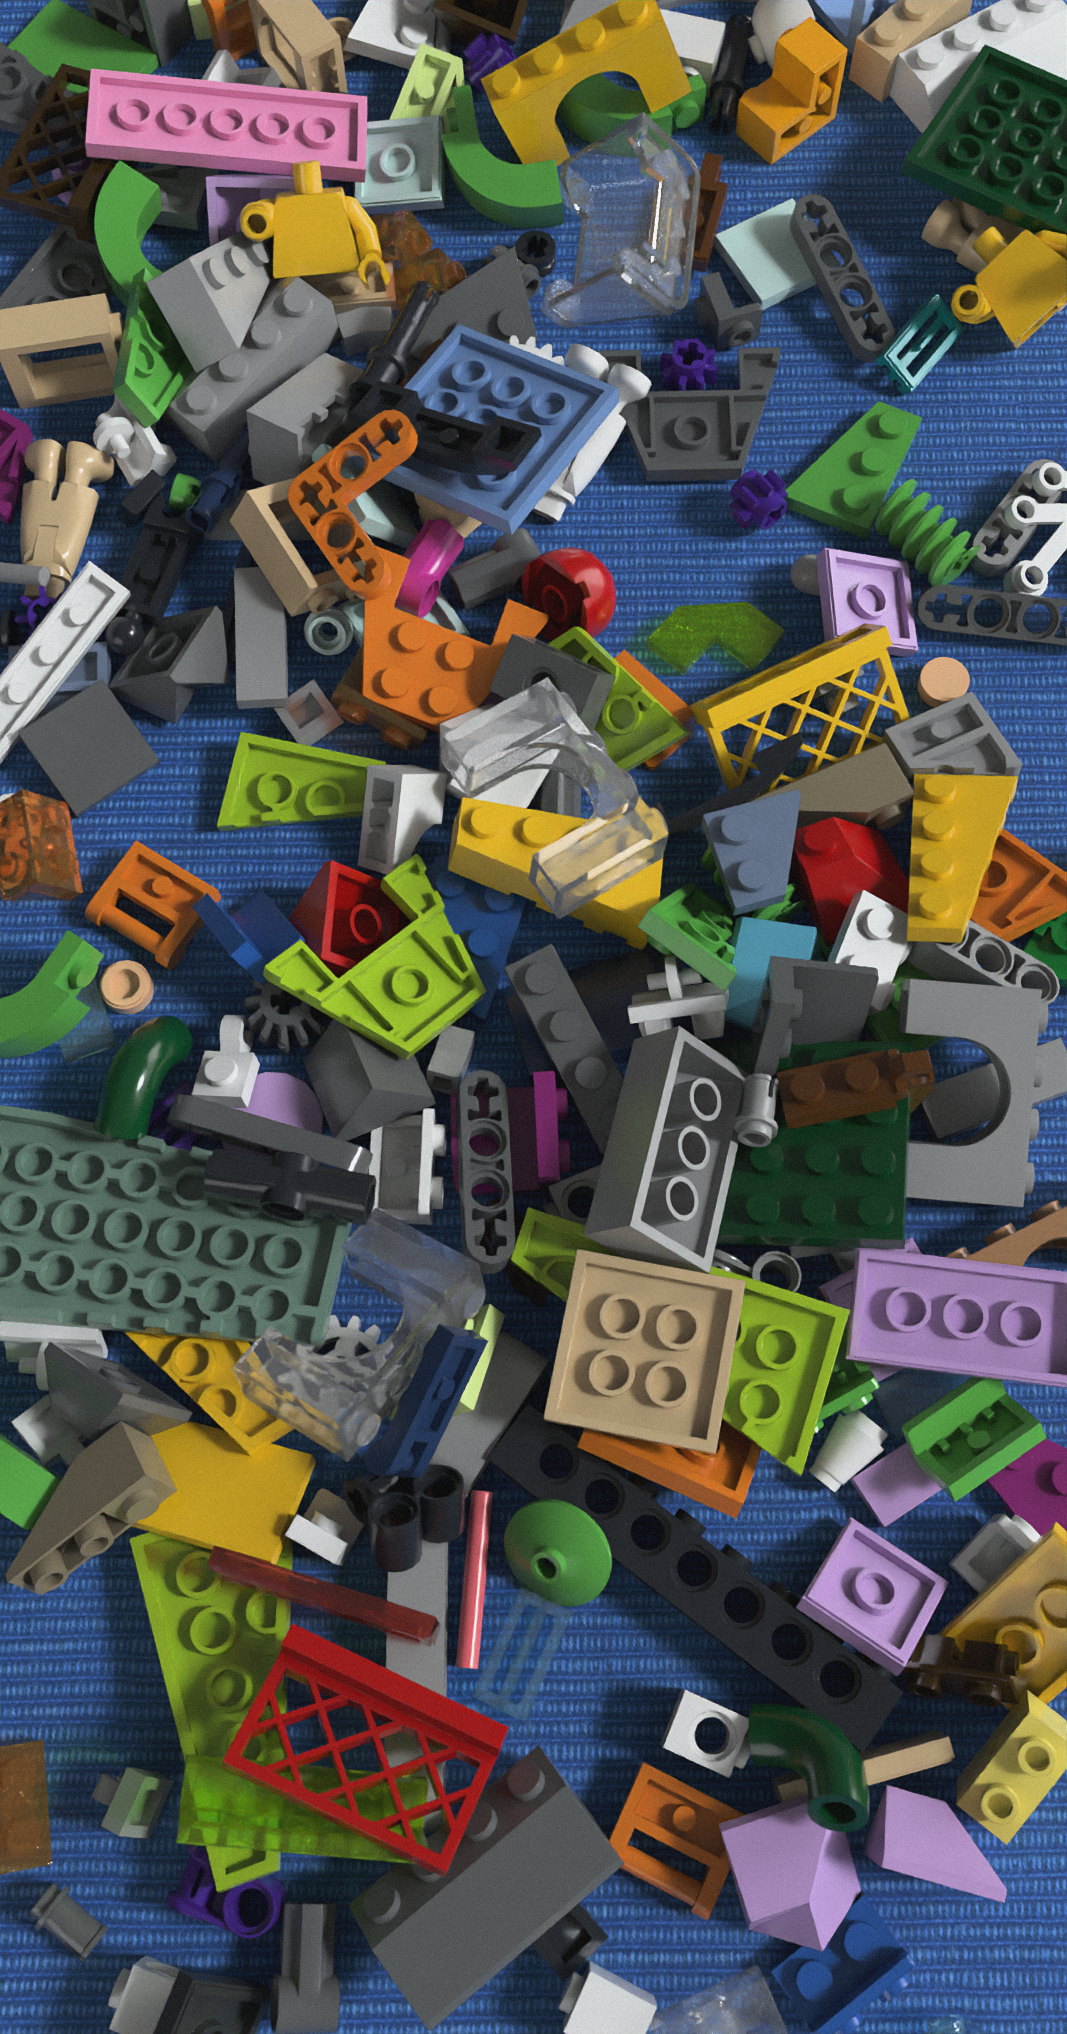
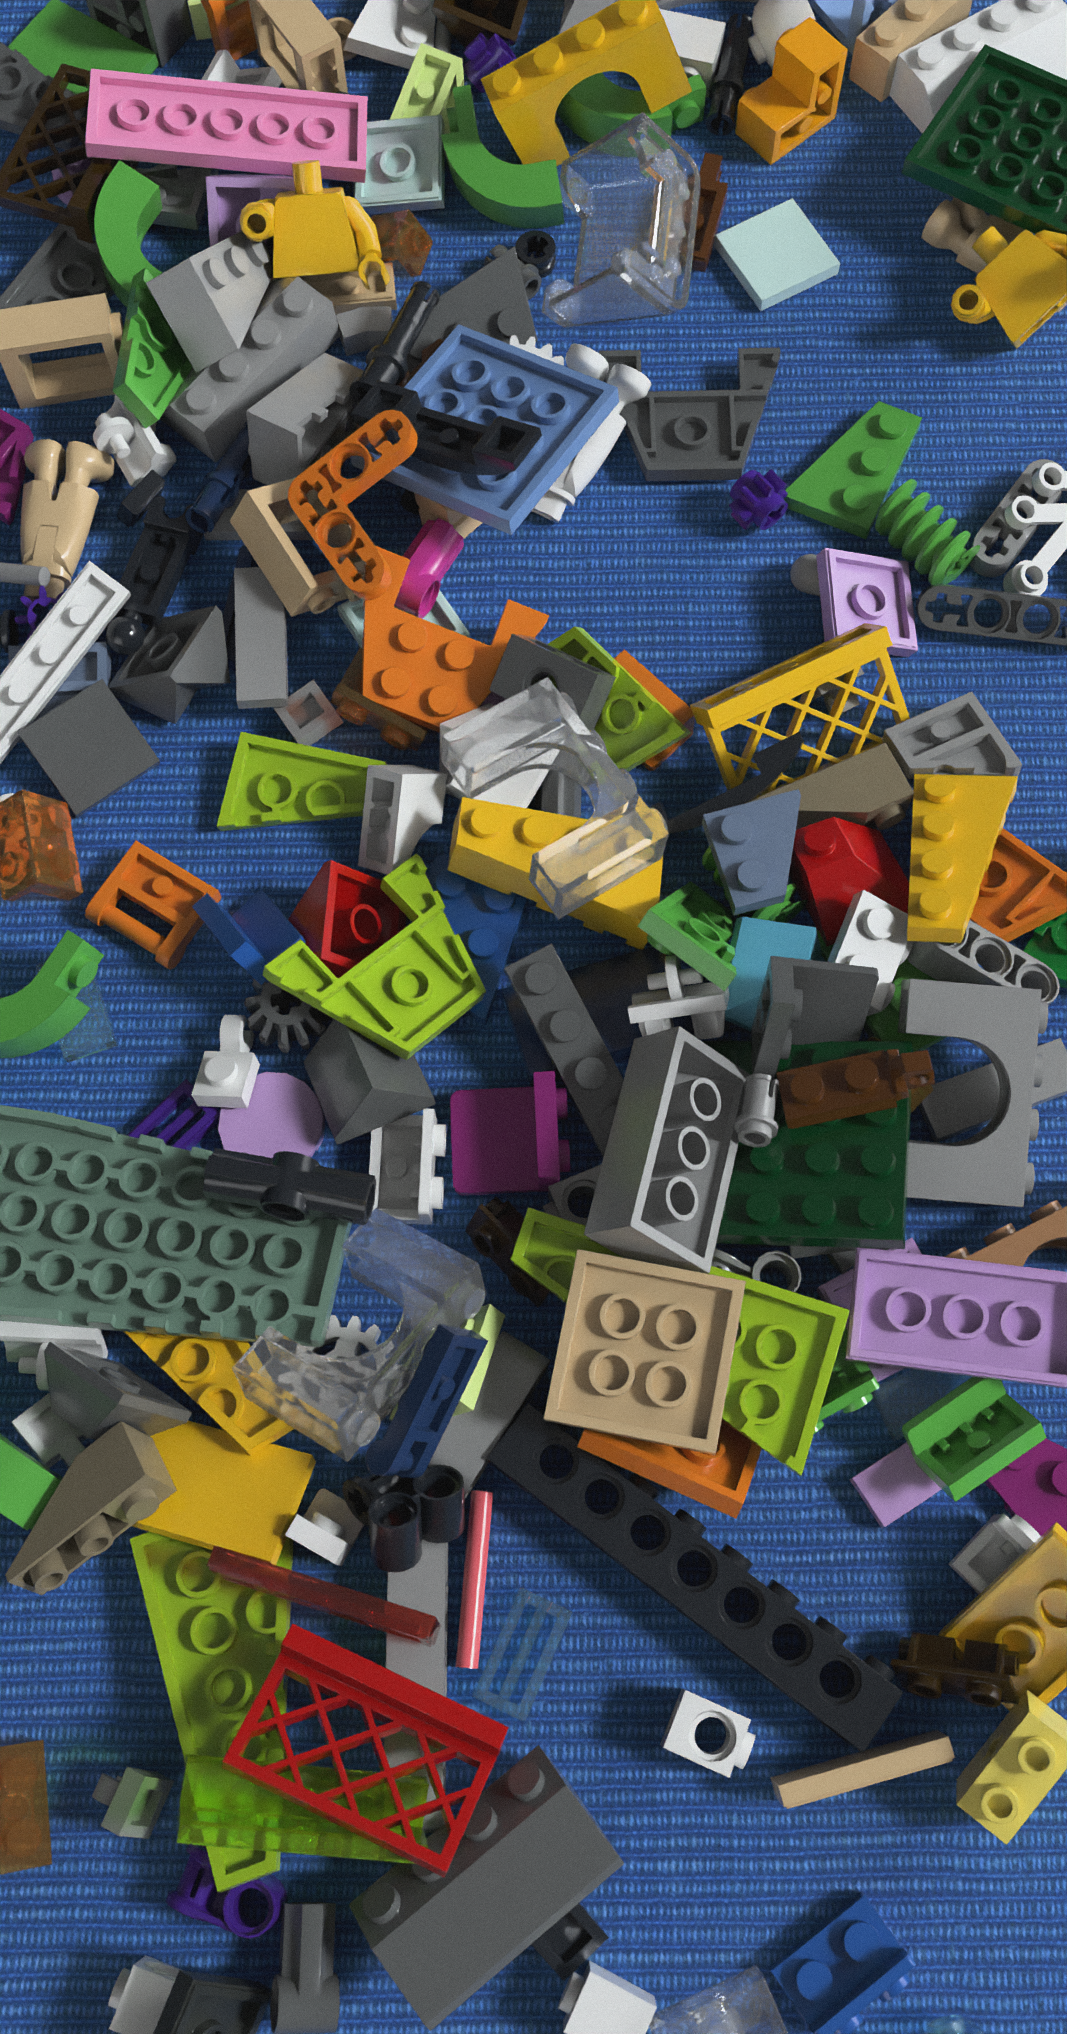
dark grey pin [29,1883,109,1963] -> none
dark green cylinder [93,1015,192,1139] -> none
light nougat tile [99,960,154,1015] -> none
dark grey beam [167,1094,373,1174] -> none
bright green hinge [169,473,201,514] -> none
light aqua plate [304,606,353,655] -> none
light aqua tile [311,443,419,549] -> none
clear orange bracket [393,247,468,310] -> none
light grey piece [426,1025,476,1095] -> none
dark grey piece [447,528,541,611] -> none
dark grey beam [456,1070,515,1274] -> none
bright green dish [504,1499,612,1606] -> none
red cylinder [522,547,616,642] -> none
orange plate [608,1761,747,1920] -> none
clear neon green tile [647,602,785,675] -> none
dark purple gear [660,338,718,391] -> none
dark grey bracket [694,272,763,351] -> none
lavender slope [718,1794,861,1952] -> none
dark green cylinder [748,1703,870,1832] -> none
dark grey beam [789,194,895,363] -> none
lavender tile [796,1517,949,1677] -> none
white cone [809,1410,888,1492] -> none
lavender slope [863,1785,1007,1903] -> none
teal tile [875,294,965,395] -> none
light nougat tile [917,657,970,708] -> none

